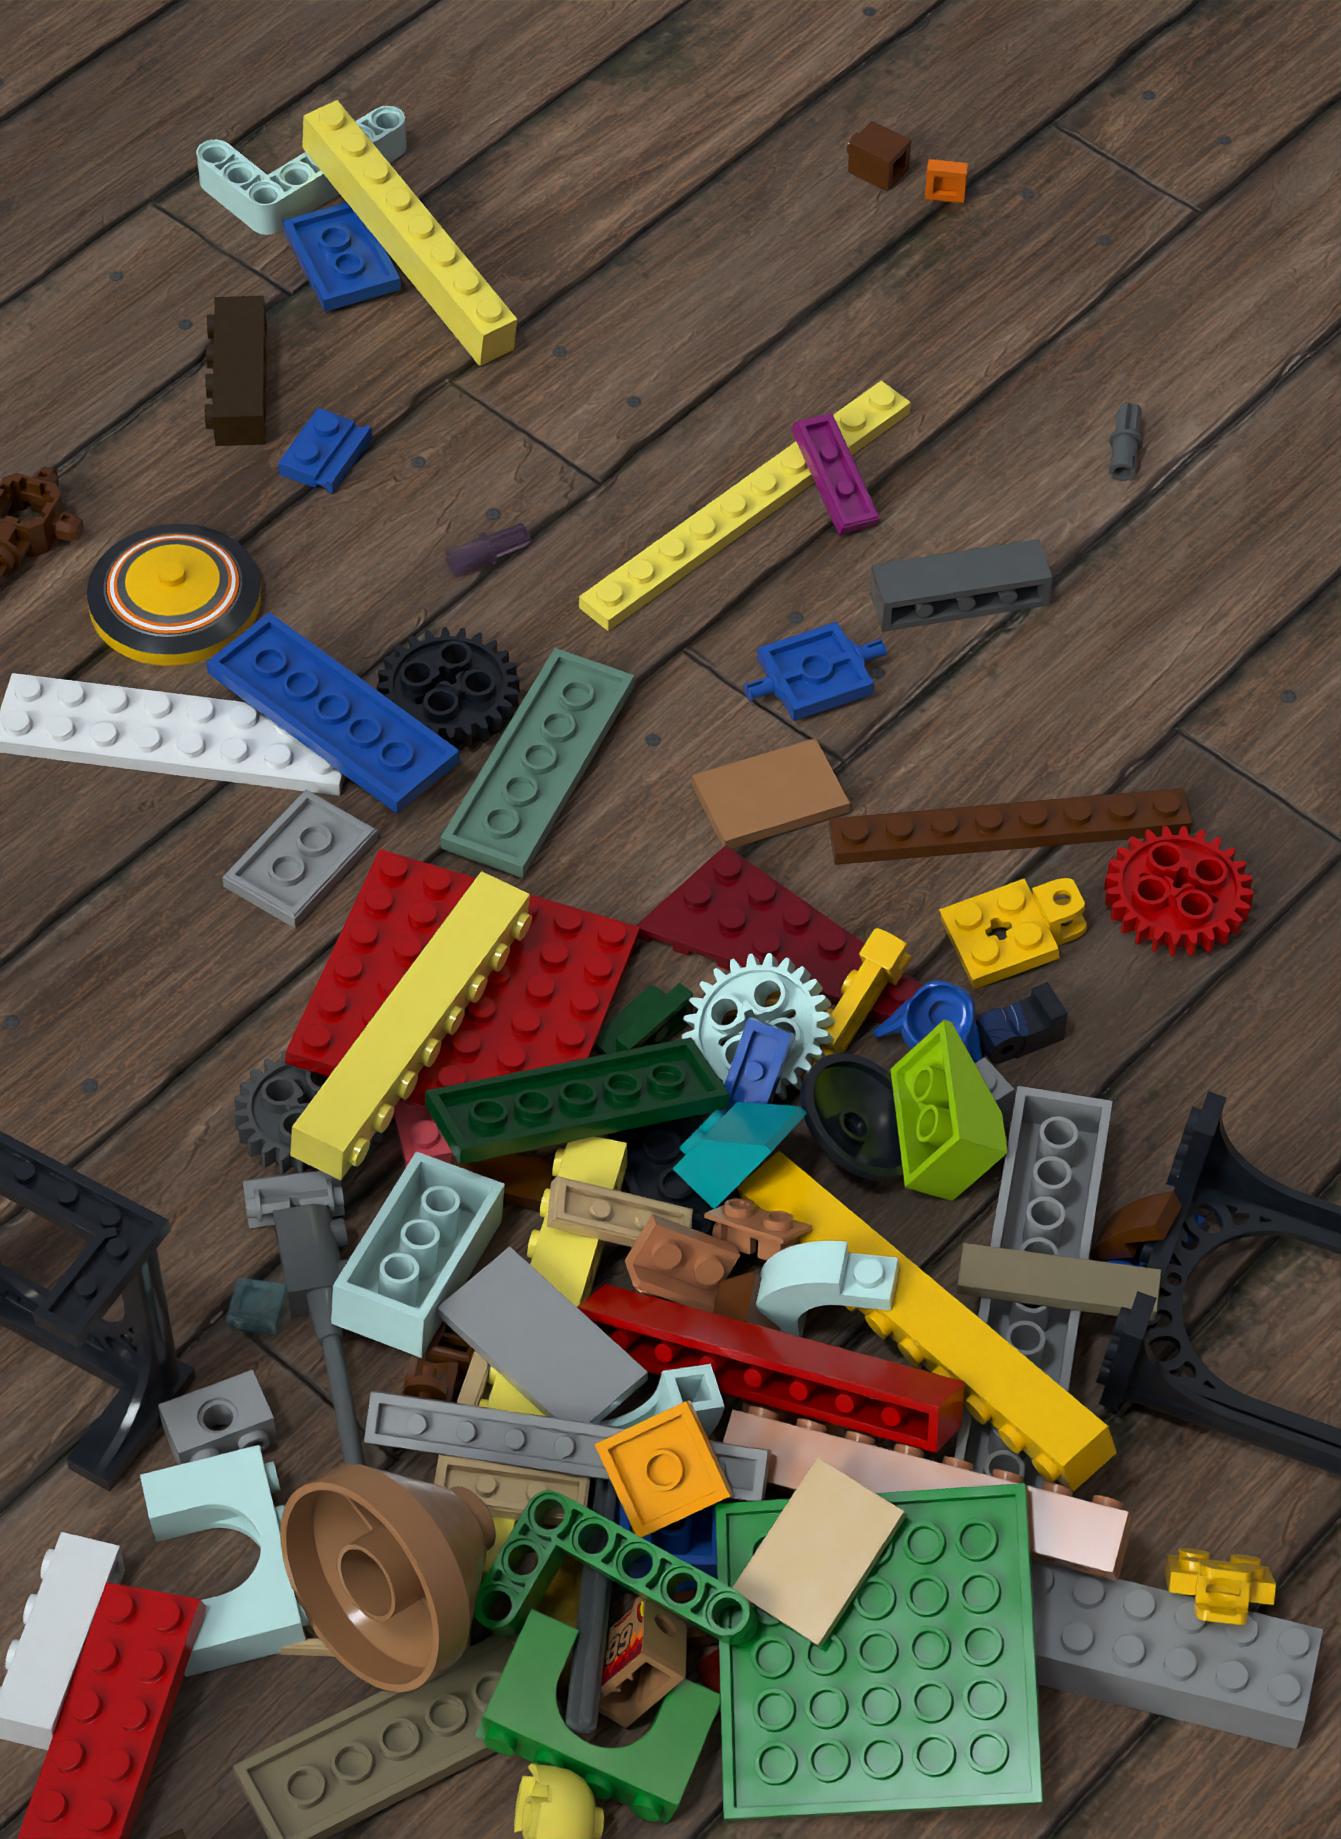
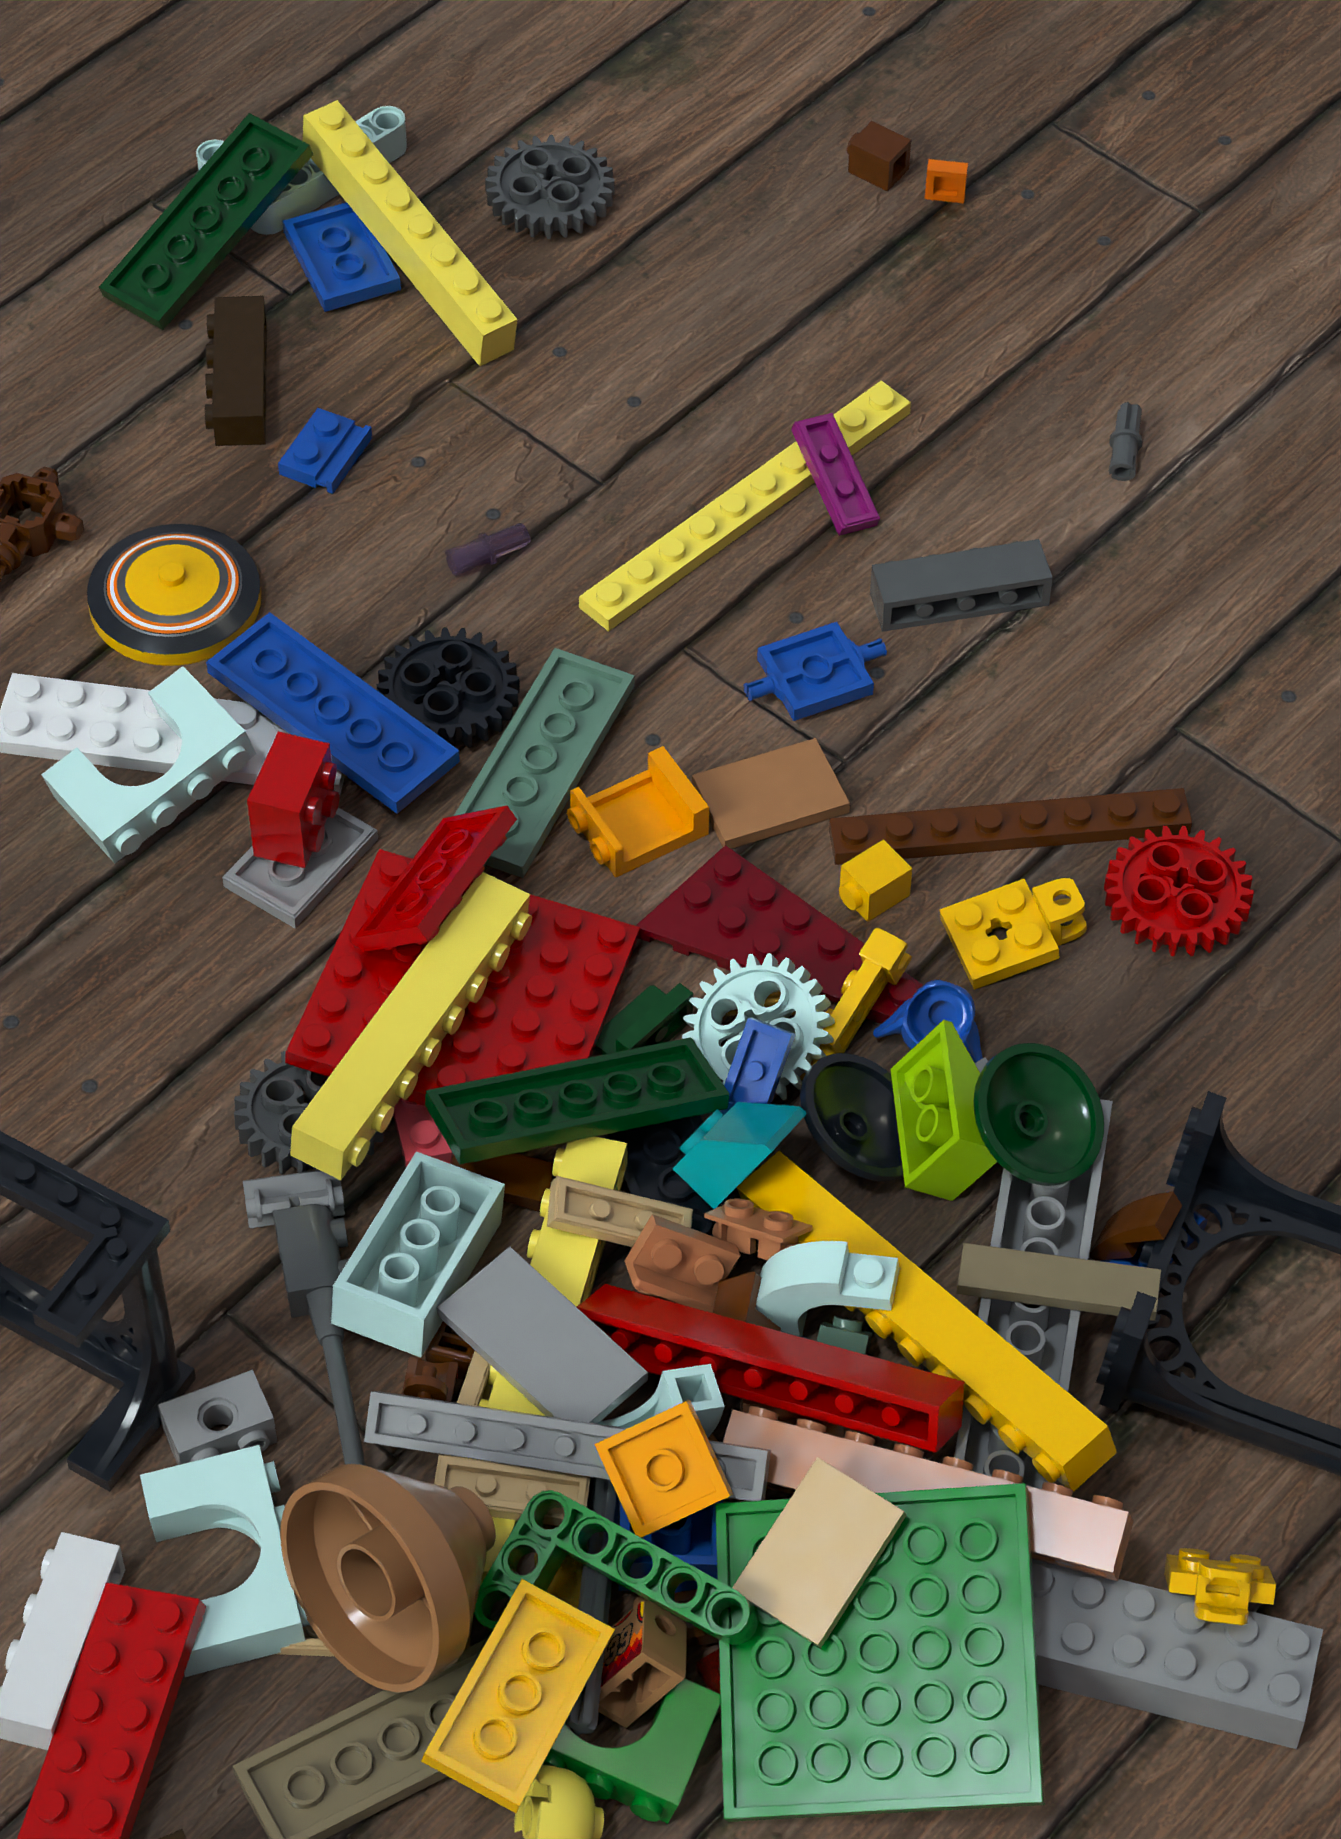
clear light blue tile [227,1277,286,1335] -> none
black leg [975,982,1068,1063] -> none
none -> light aqua arch [41,666,256,864]
none -> dark green plate [98,113,314,330]
none -> red brick [247,731,340,868]
none -> red plate [353,805,517,952]
none -> yellow plate [421,1579,615,1813]
none -> dark grey gear [485,135,615,239]
none -> light orange panel [567,746,709,878]
none -> sand green plate [817,1316,873,1354]
none -> yellow brick [839,839,912,922]
none -> dark green dish [973,1043,1104,1186]

